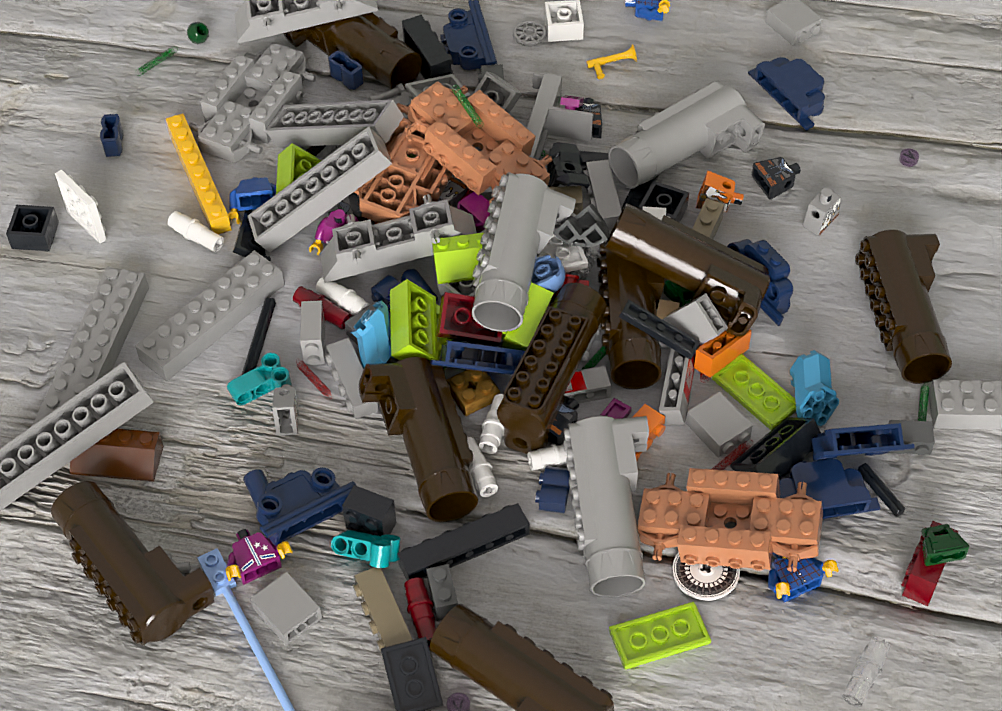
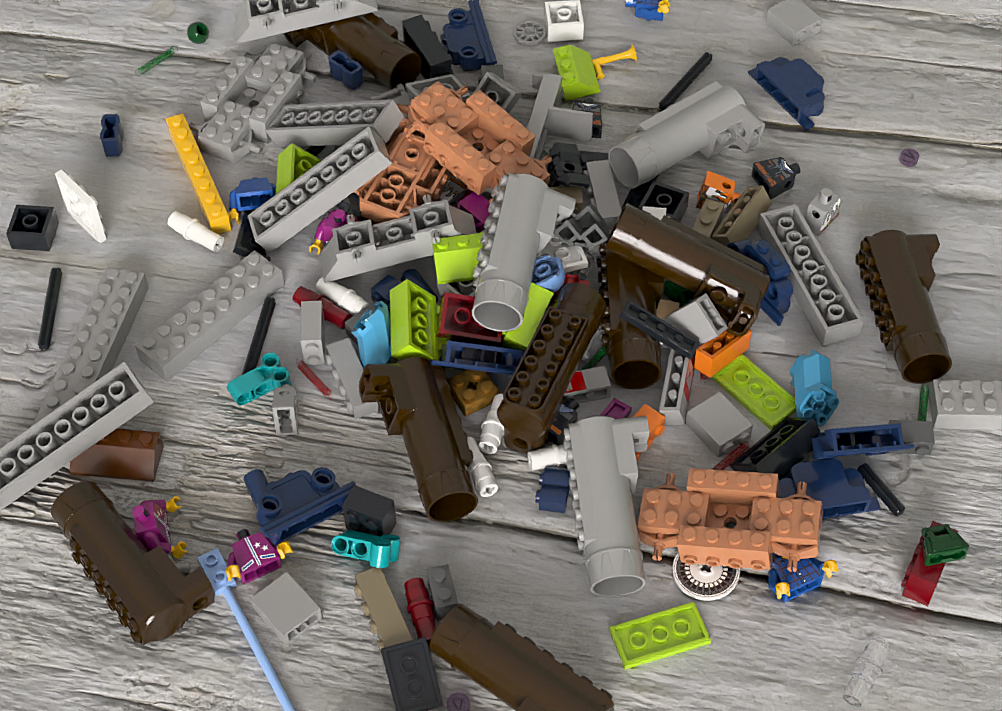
black brick [397,503,530,581] -> none
green piece [452,85,483,128] -> none
magenta plate [560,95,584,110] -> none
none -> black axle [38,267,62,350]
none -> magenta torso [132,496,188,559]
none -> lime slope [553,45,601,101]
none -> black axle [659,52,713,110]
none -> dark tan brick [711,186,772,246]
none -> light grey brick [758,204,863,346]

